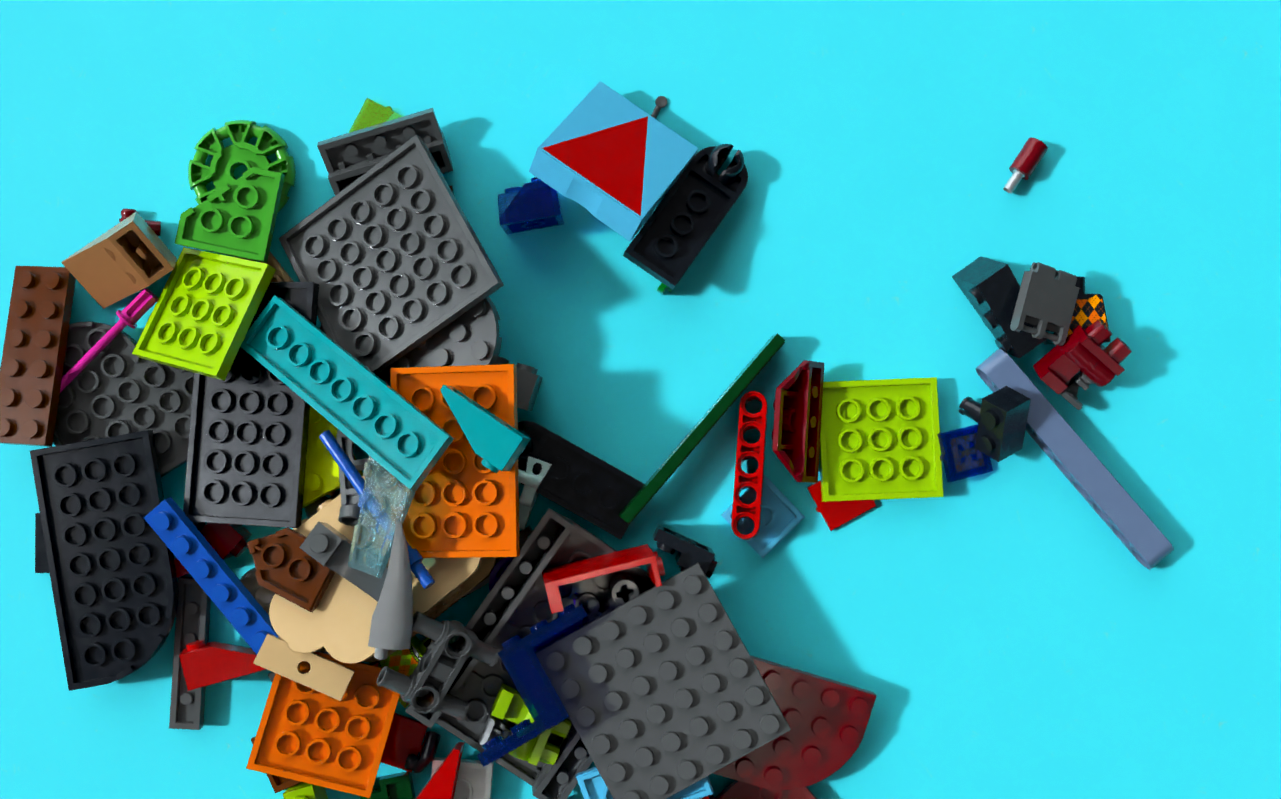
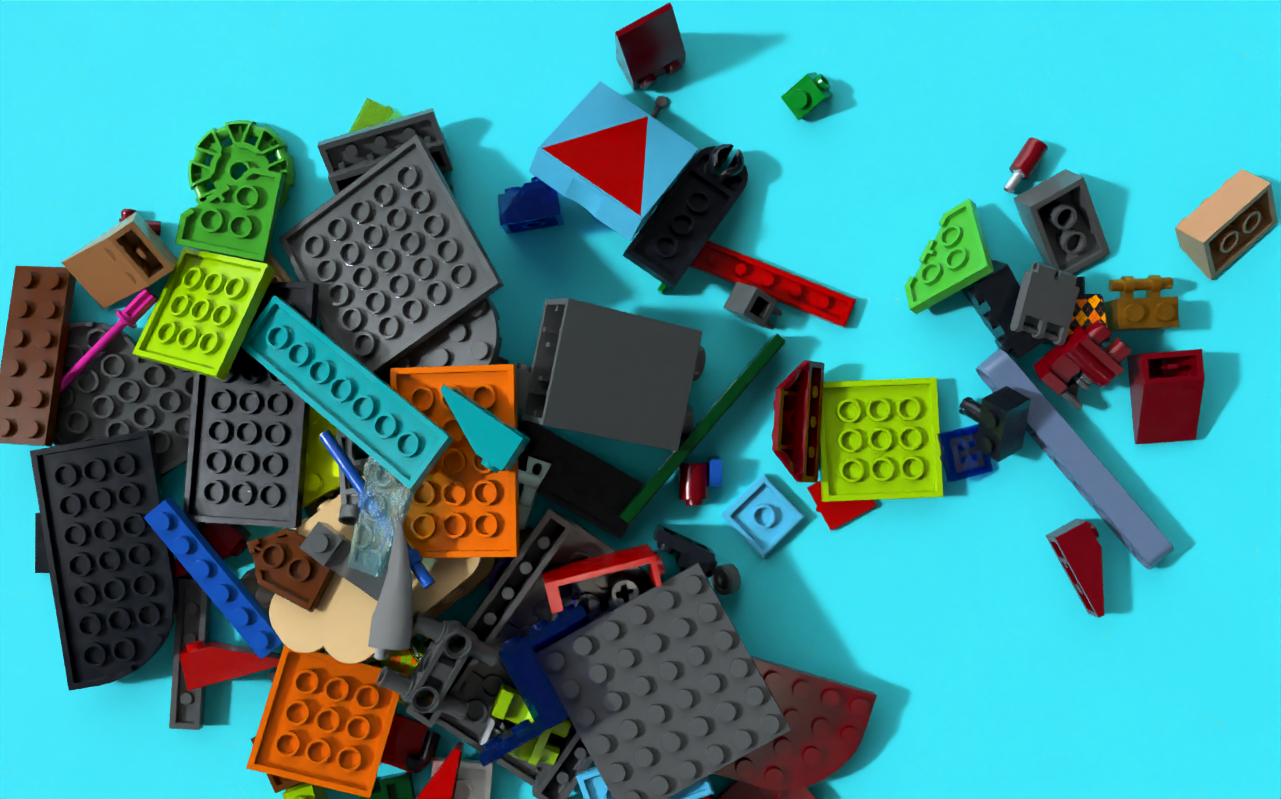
tan tile [253,633,355,701] -> none
red beam [732,391,768,540] -> none
none -> dark grey brick [521,298,706,452]
none -> dark red slope [615,2,686,91]
none -> dark red brick [679,463,709,505]
none -> red tile [690,241,856,328]
none -> blue tile [708,456,722,488]
none -> dark grey tile [711,564,741,596]
none -> dark grey brick [723,282,782,330]
none -> green bracket [781,72,833,120]
none -> bright green plate [905,198,994,314]
none -> dark grey slope [1013,169,1110,274]
none -> dark red slope [1045,519,1104,618]
none -> pearl gold brick [1104,275,1179,332]
none -> dark red slope [1127,349,1205,444]
none -> slope [1175,169,1278,280]

